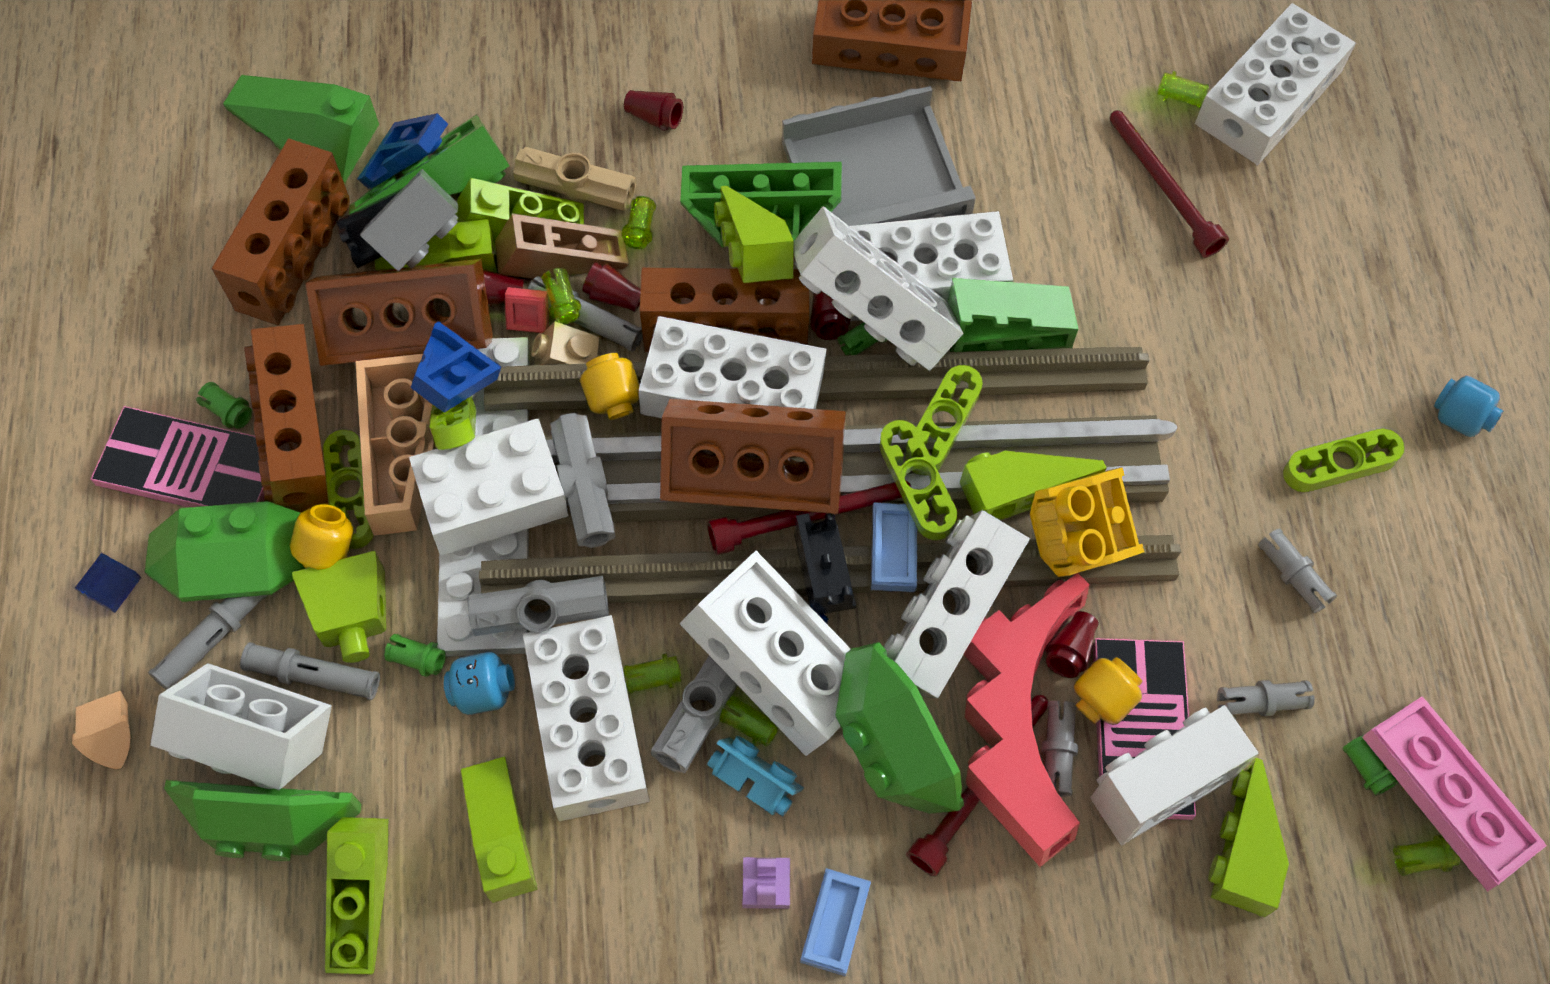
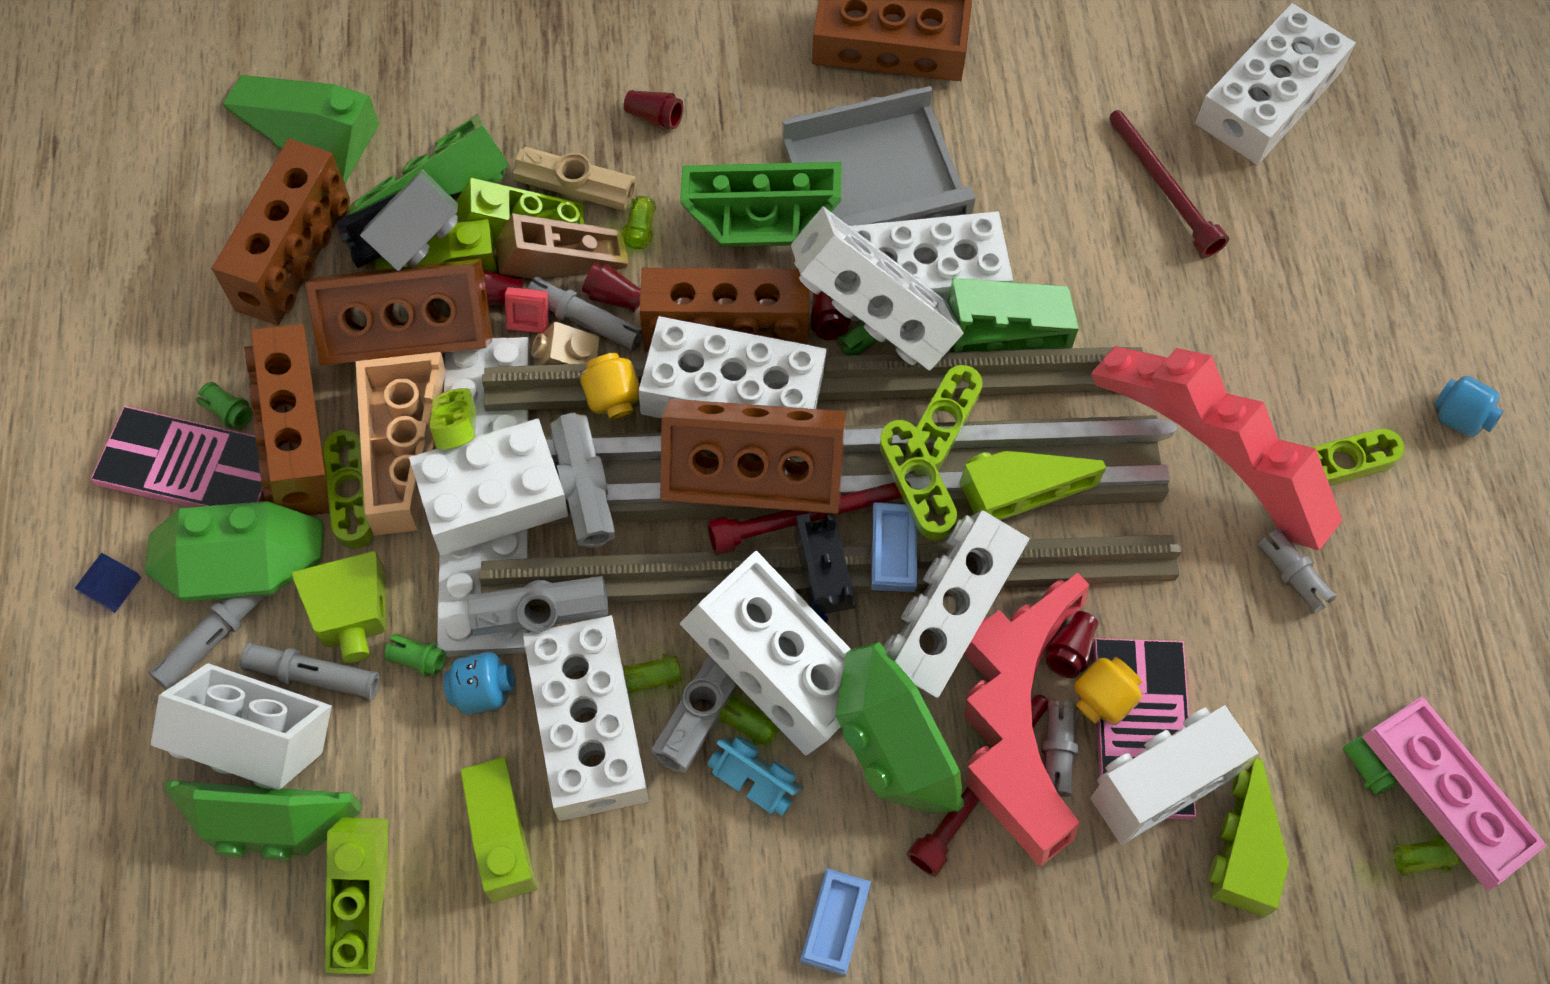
light nougat tile [72,691,131,770] -> none
yellow head [290,504,354,570] -> none
blue wing [357,113,448,189] -> none
blue wing [411,321,502,413] -> none
clear neon green pin [542,268,581,324] -> none
lime slope [714,186,794,283] -> none
lavender tile [742,857,790,909] -> none
yellow slope [1029,467,1144,577] -> none
clear neon green pin [1157,71,1209,109] -> none
light grey pin [1217,680,1315,717] -> none
none -> coral arch [1091,346,1343,551]

